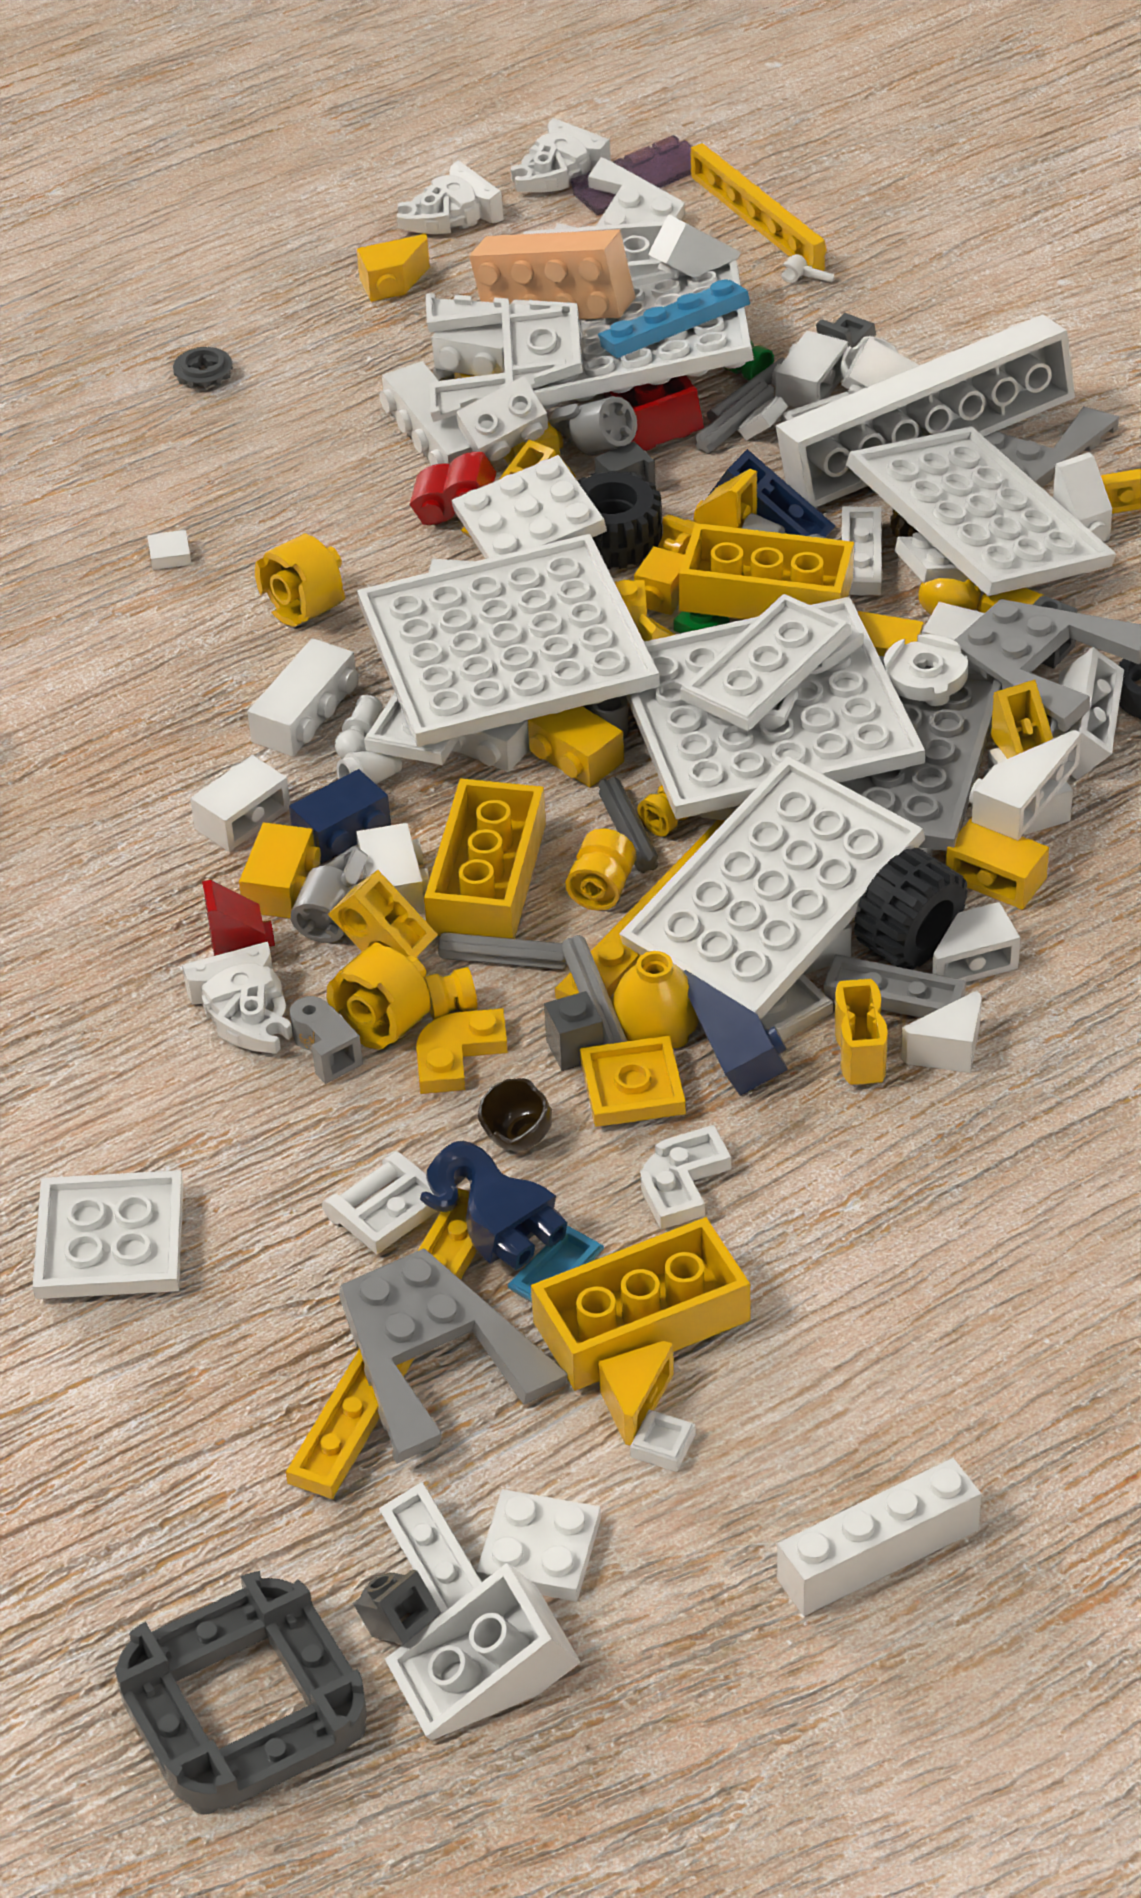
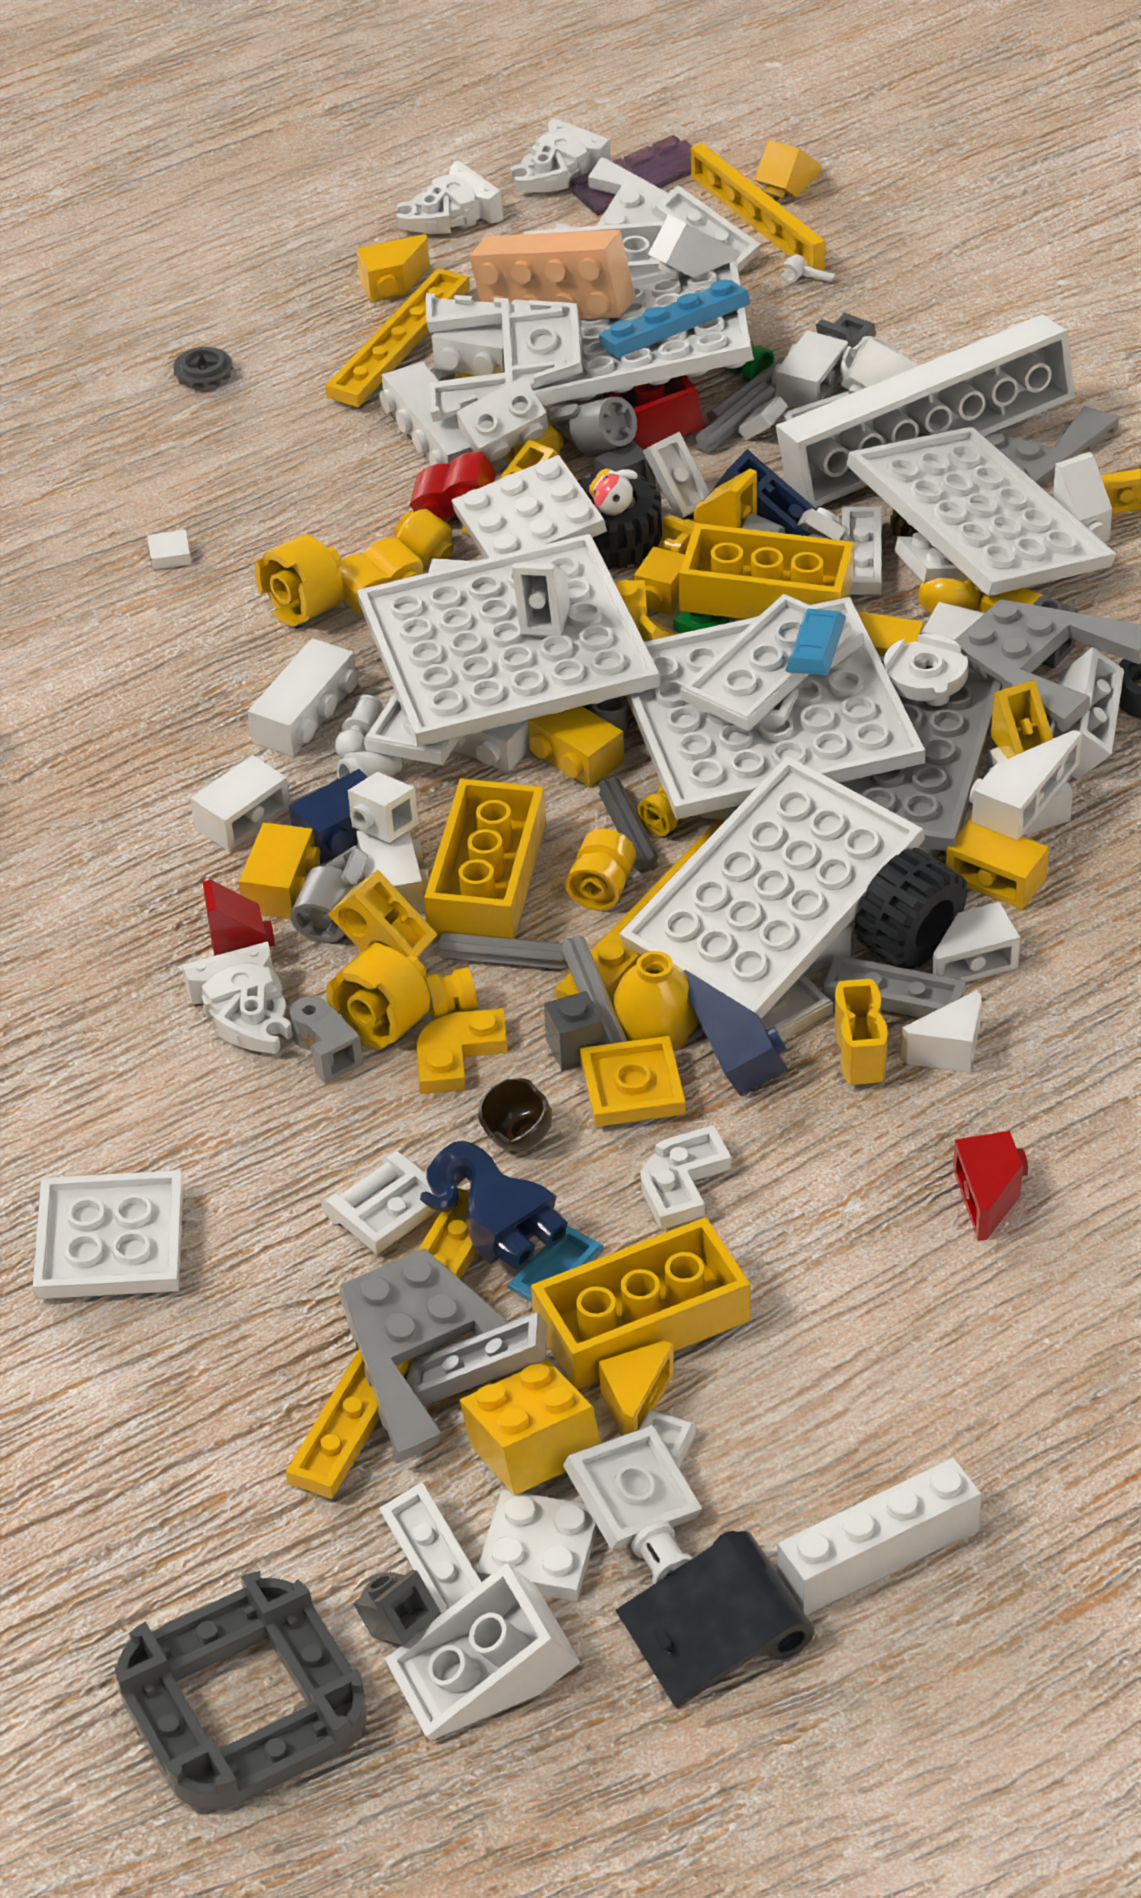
none -> yellow plate [325,268,470,407]
none -> yellow brick [339,537,424,616]
none -> white brick [347,772,419,843]
none -> yellow head [394,509,454,568]
none -> light grey plate [408,1312,547,1406]
none -> yellow brick [459,1359,601,1496]
none -> white slope [512,563,570,636]
none -> white plate [563,1425,702,1550]
none -> white animal [589,469,638,515]
none -> black door [615,1531,814,1709]
none -> white bush [631,1521,692,1584]
none -> white plate [642,432,710,518]
none -> white plate [654,185,760,271]
none -> yellow slope [754,139,822,199]
none -> dark azure tile [786,608,846,676]
none -> white plate [797,507,846,540]
none -> red slope [953,1130,1028,1241]

